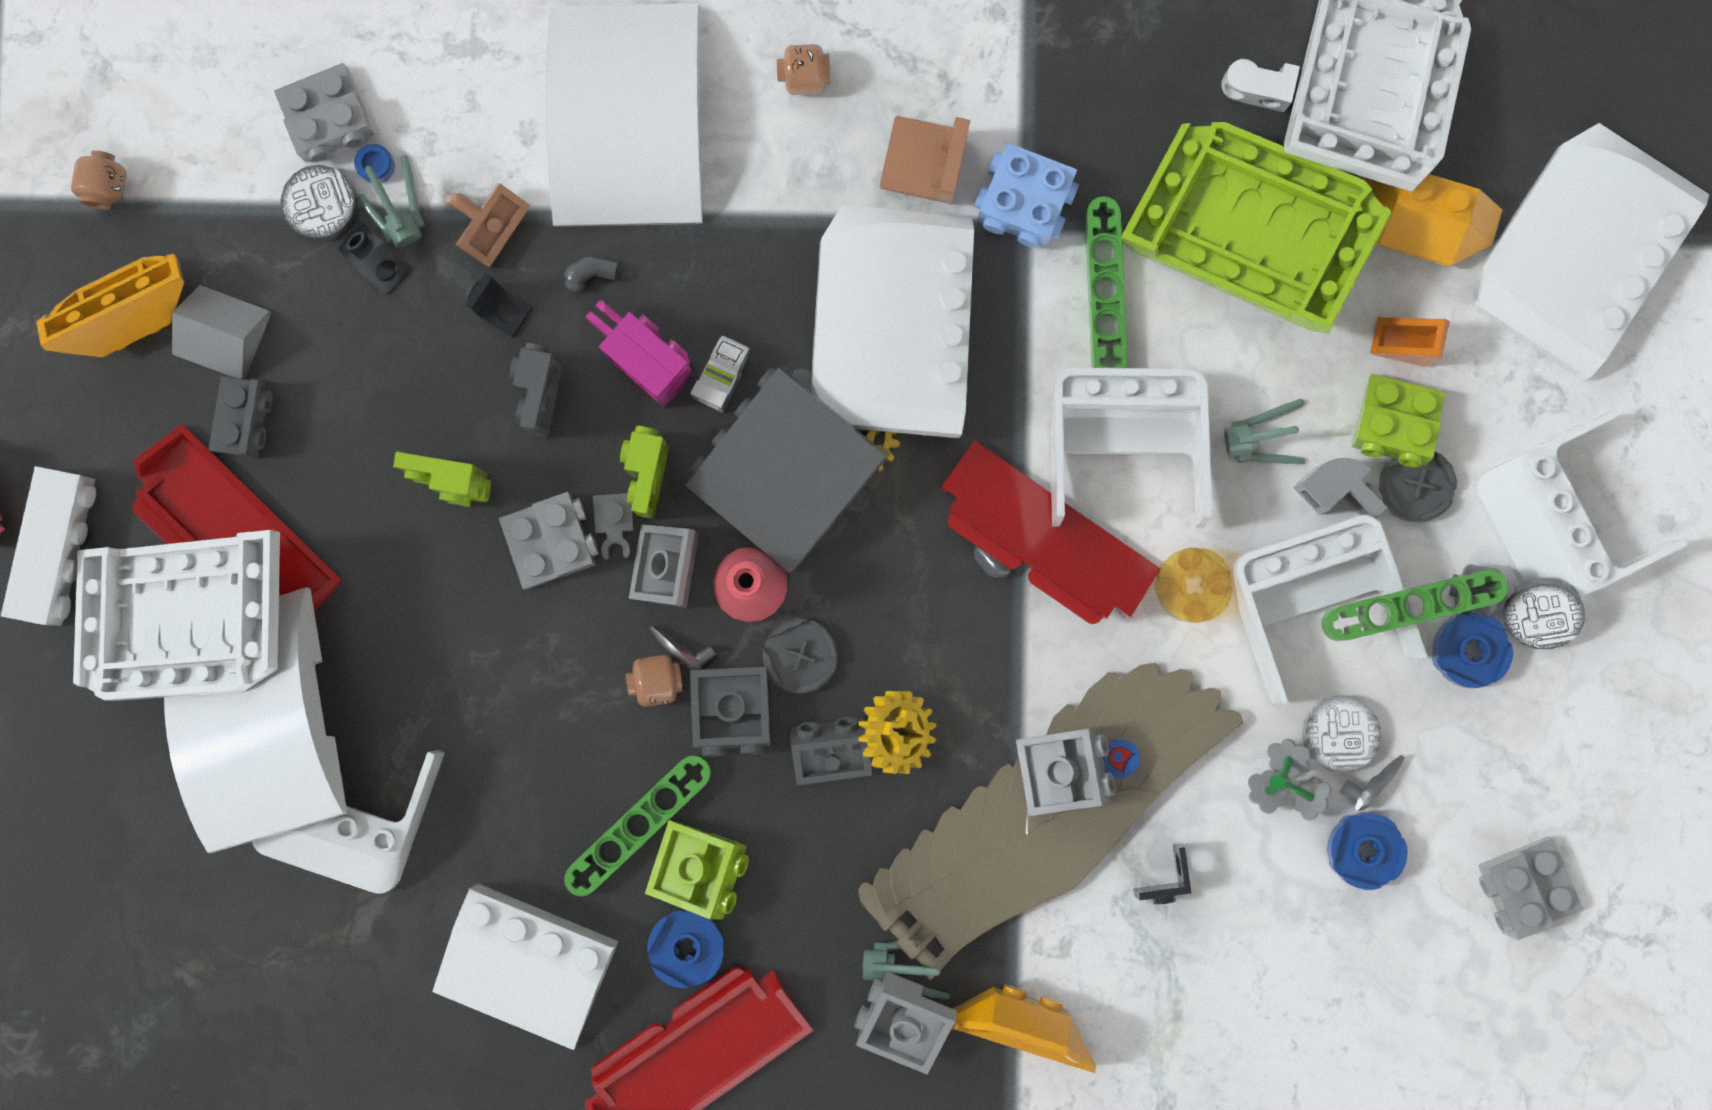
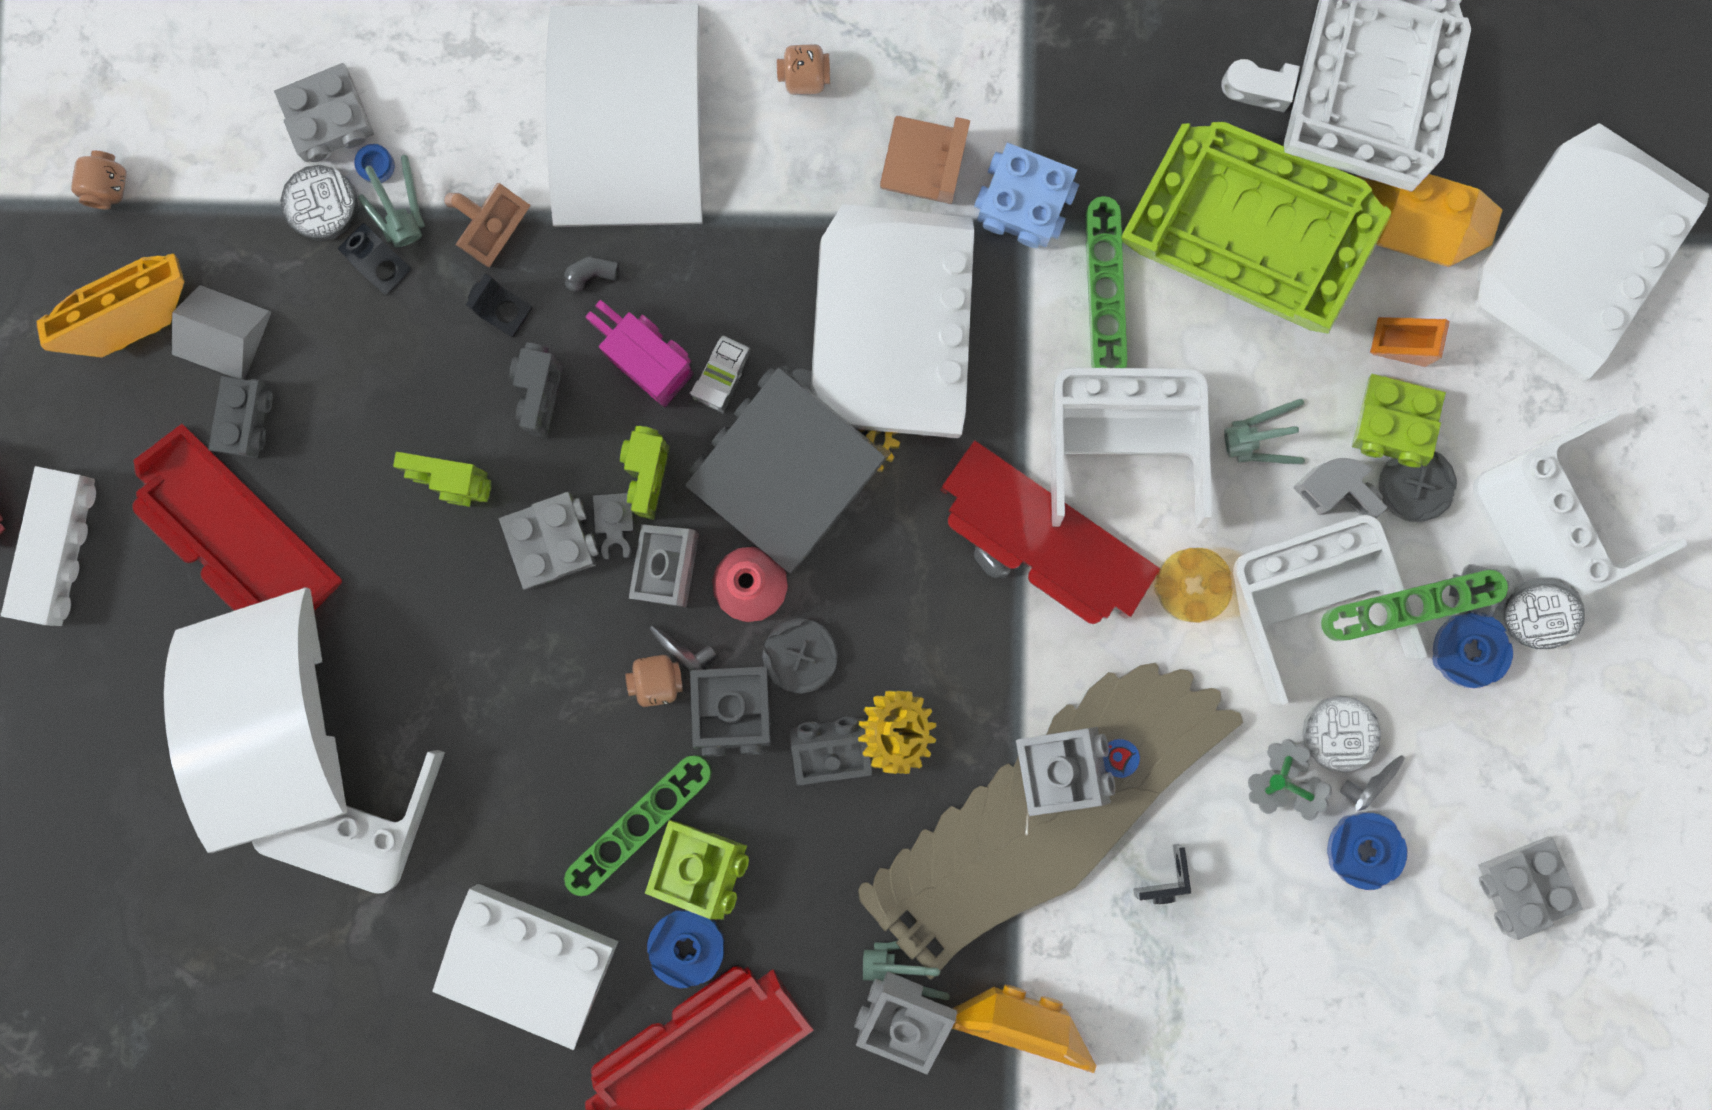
white slope [73,530,280,701] -> none

